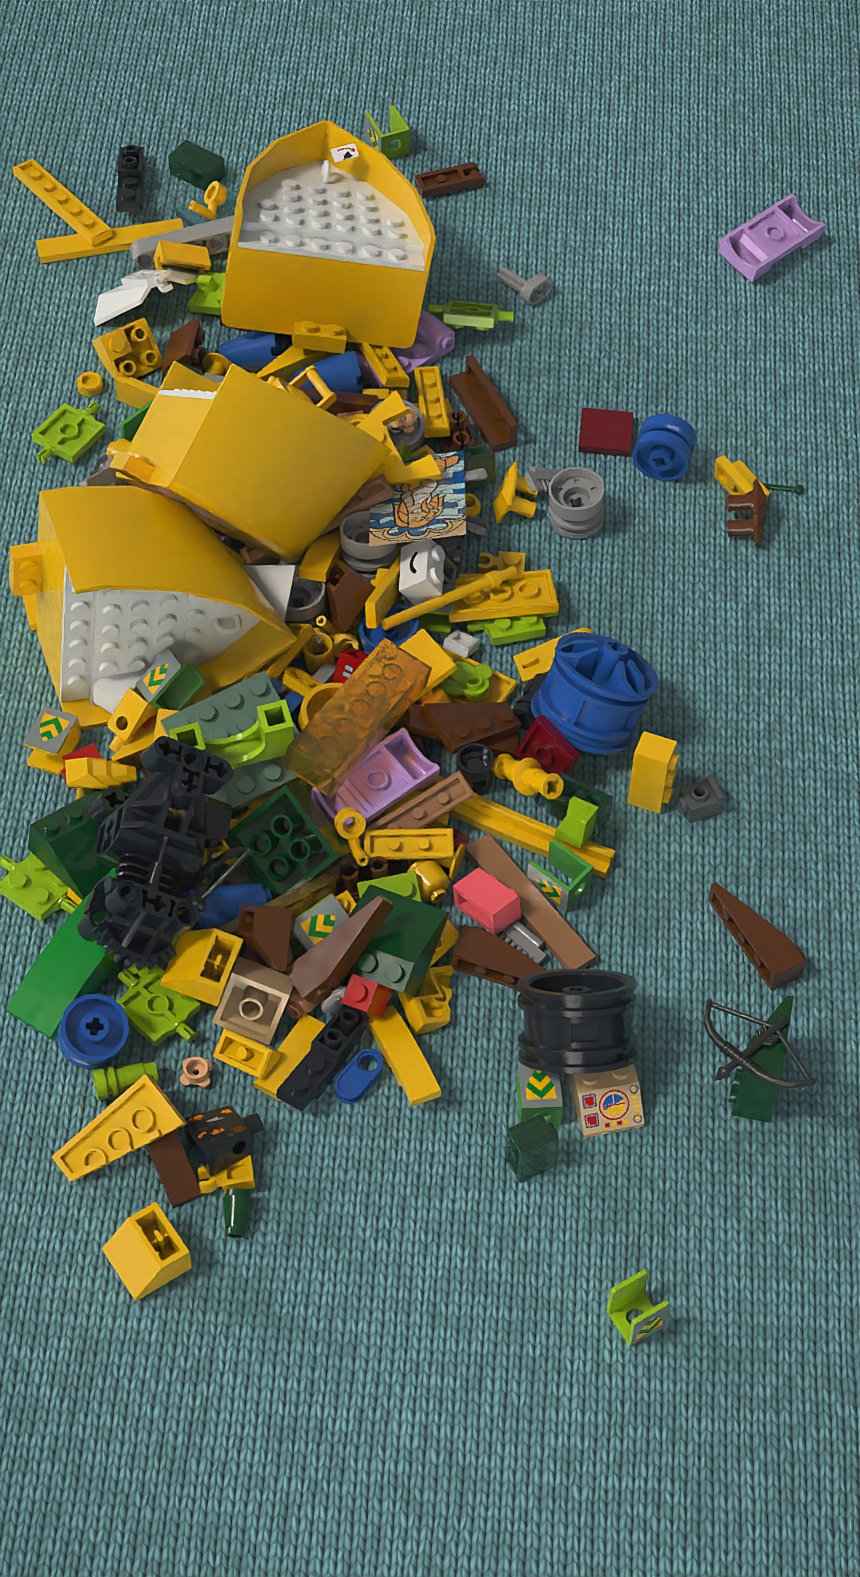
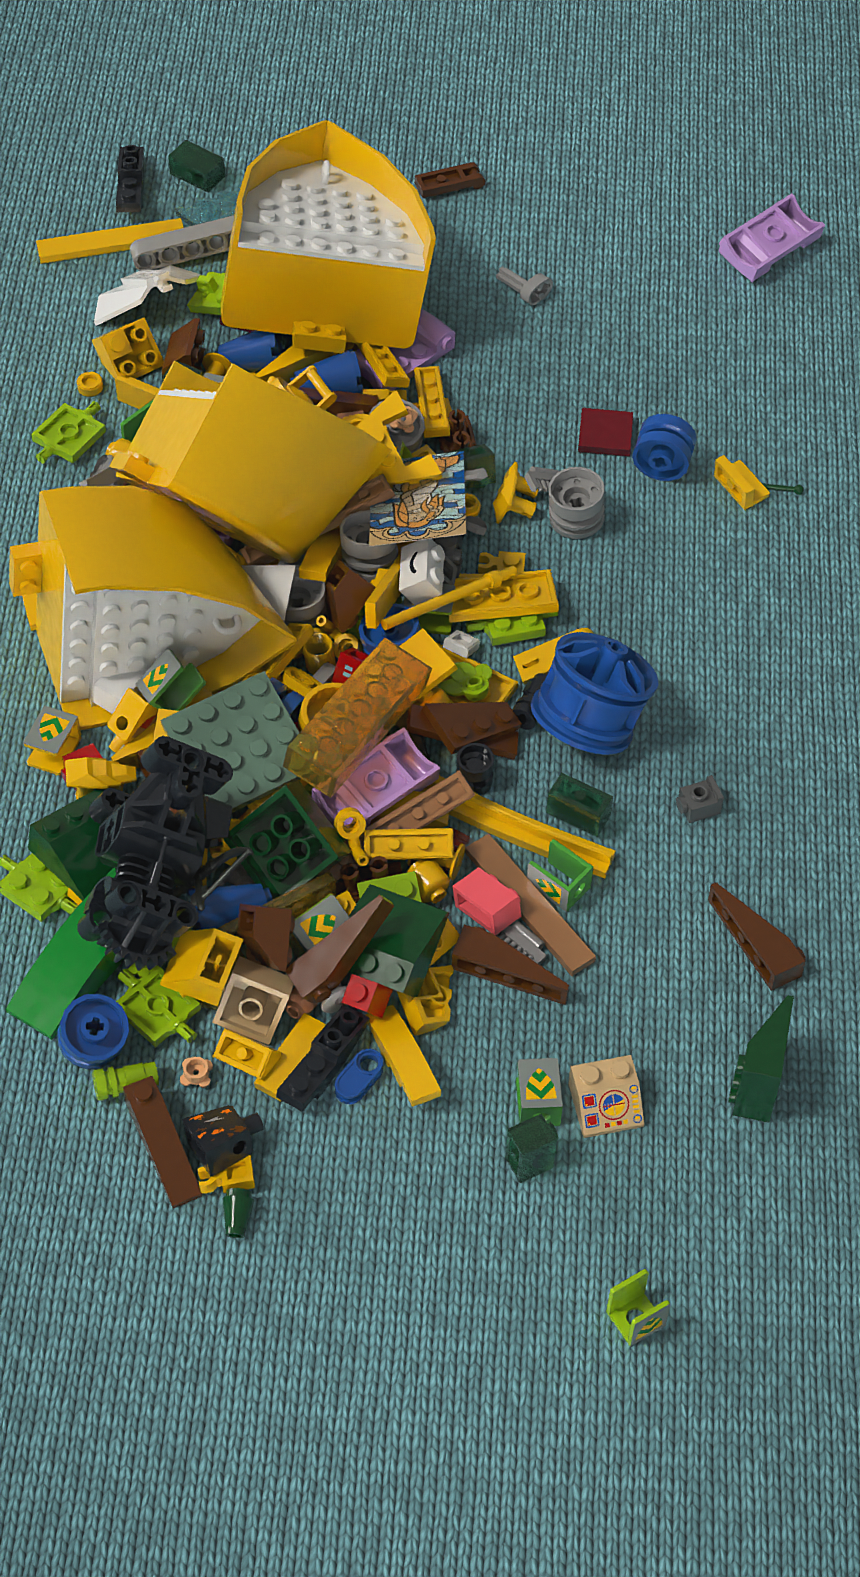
yellow tile [13,159,113,246] -> none
yellow wing [52,1074,188,1182] -> none
yellow slope [102,1202,192,1302] -> none
yellow hinge [153,240,211,275] -> none
lime arch [169,699,295,769] -> none
yellow plate [189,181,227,221] -> none
white sticker [331,143,359,162] -> none
lime piece [364,105,410,159] -> none
lime plate [428,300,514,331] -> none
reddish brown fence [449,355,518,453] -> none
yellow piece [493,753,564,800] -> none
dark red tile [514,714,581,781] -> none
black wheel [517,969,637,1074] -> none
lime panel [554,796,599,849] -> none
yellow wedge [627,731,680,814] -> none
pearl dark grey piece [704,999,816,1089] -> none
reddish brown connector [727,479,769,548] -> none

